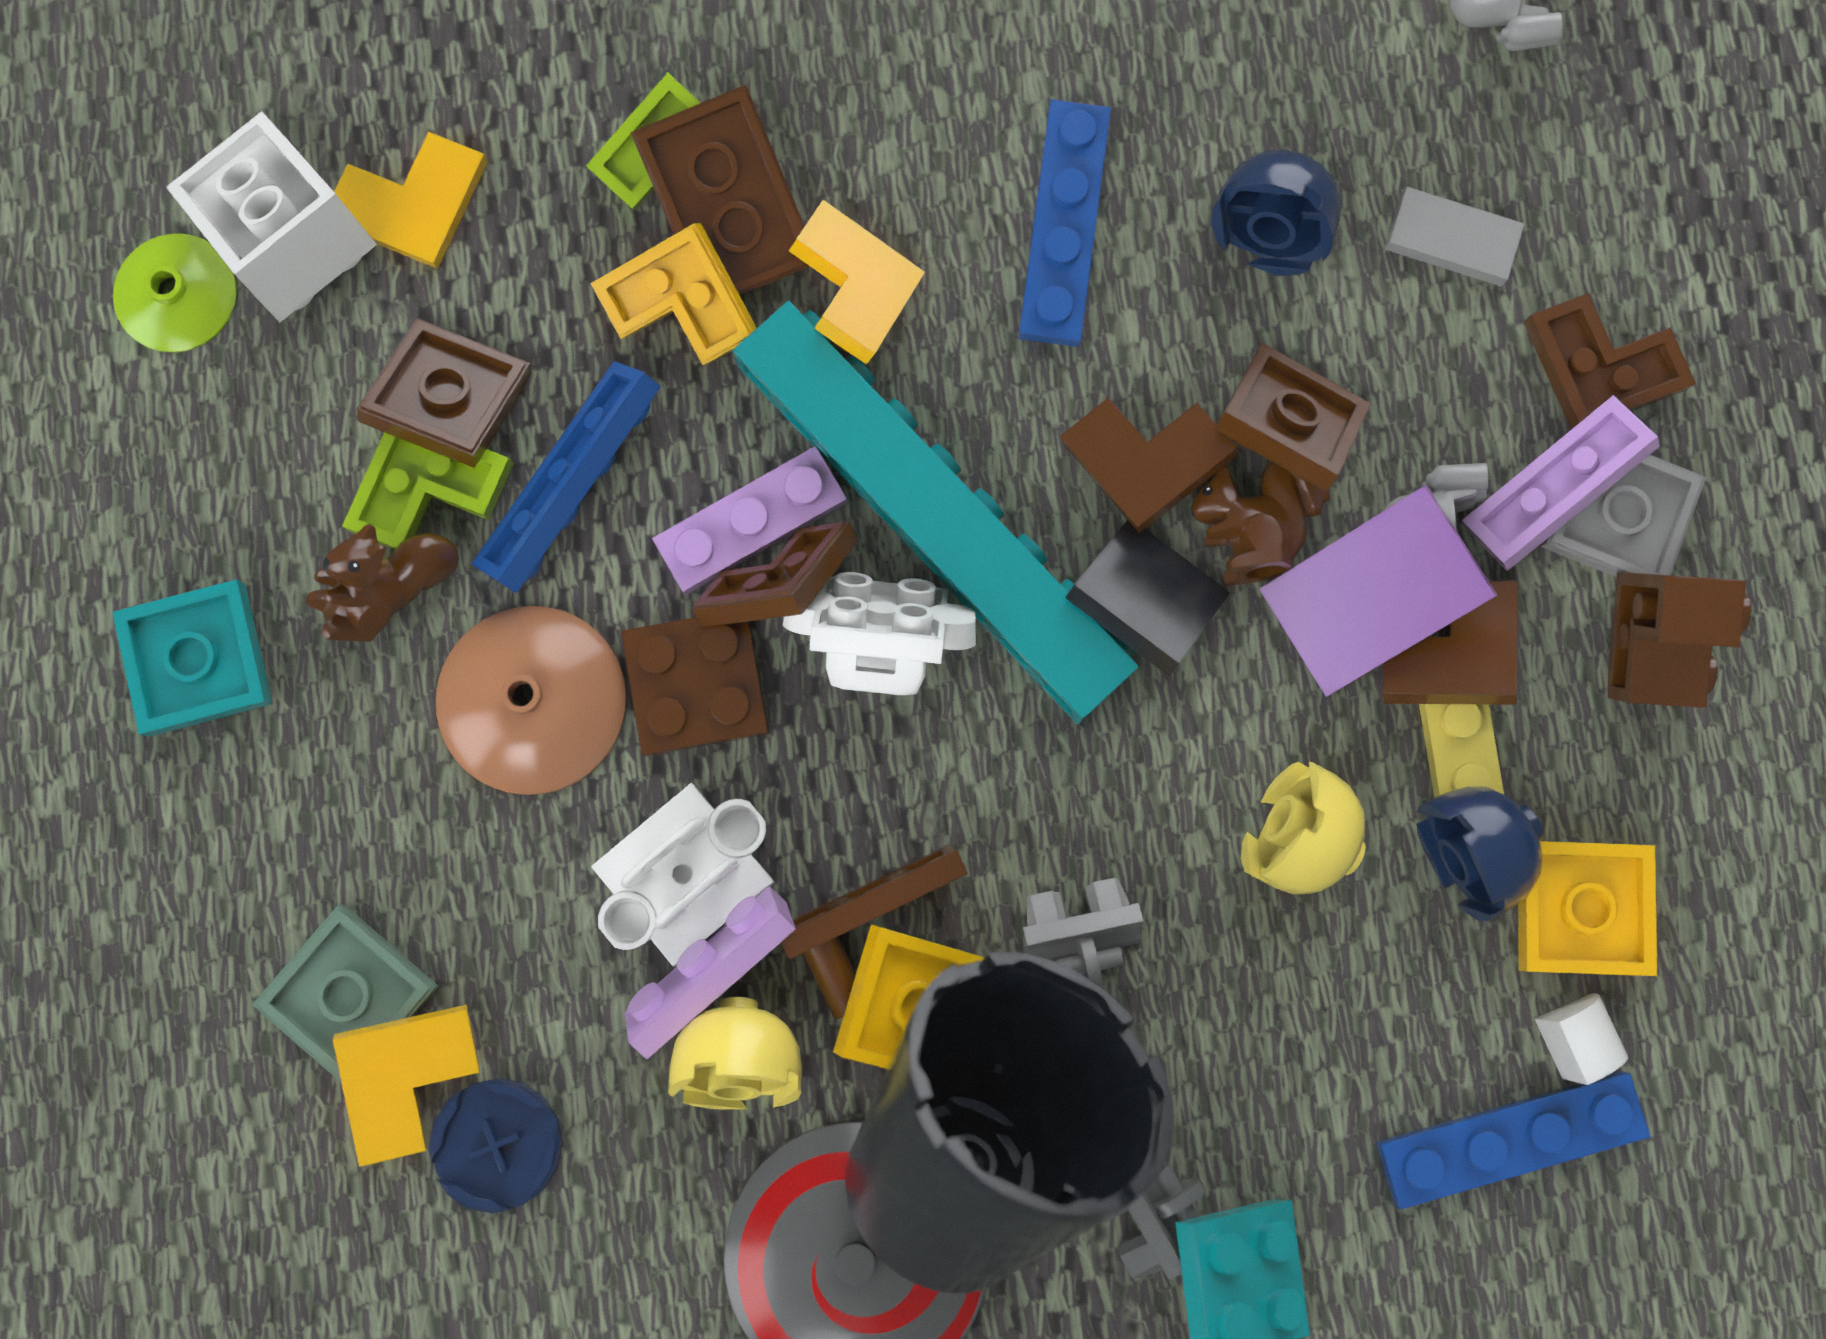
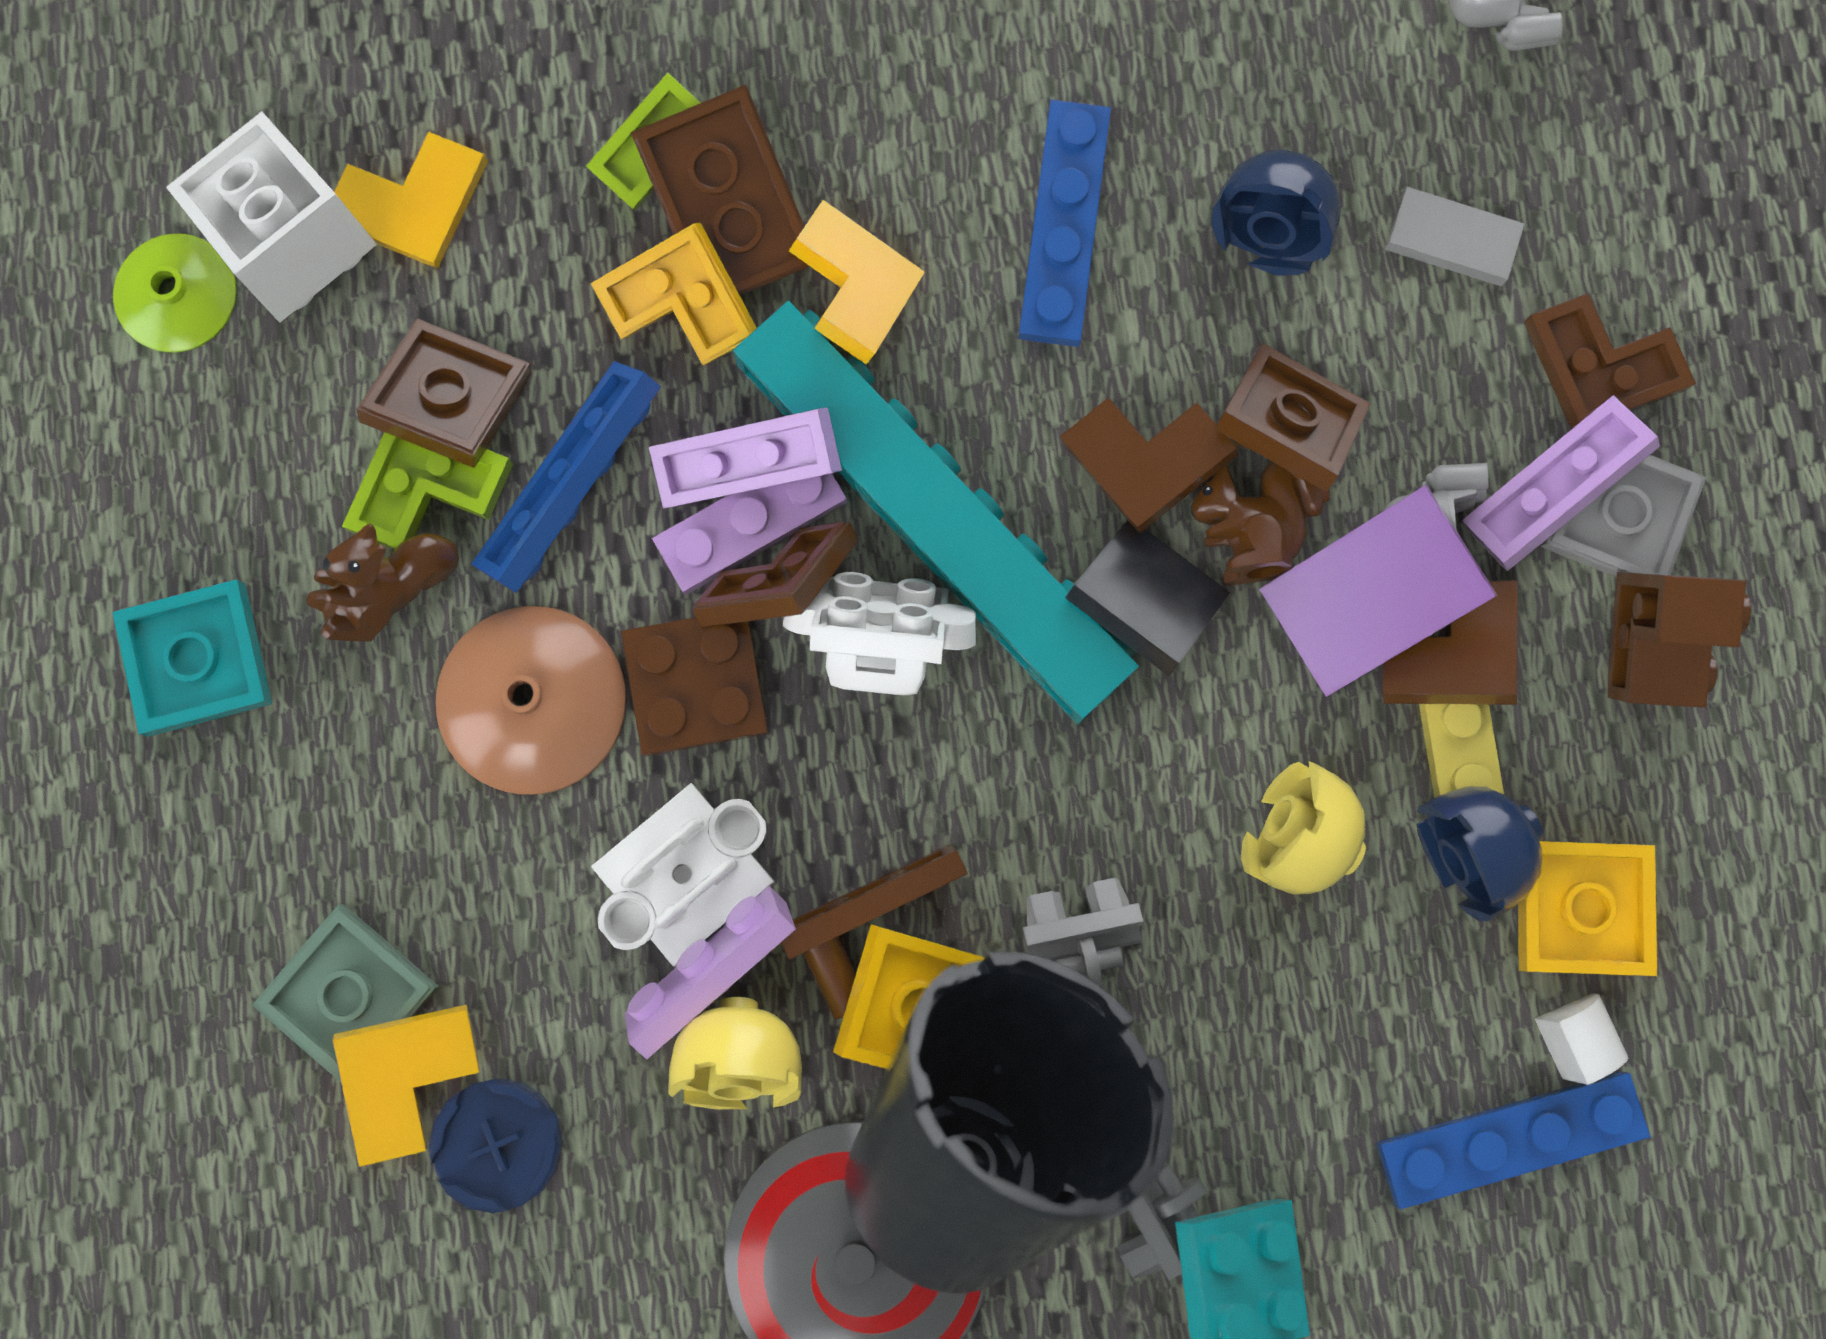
none -> lavender plate [649,407,842,509]

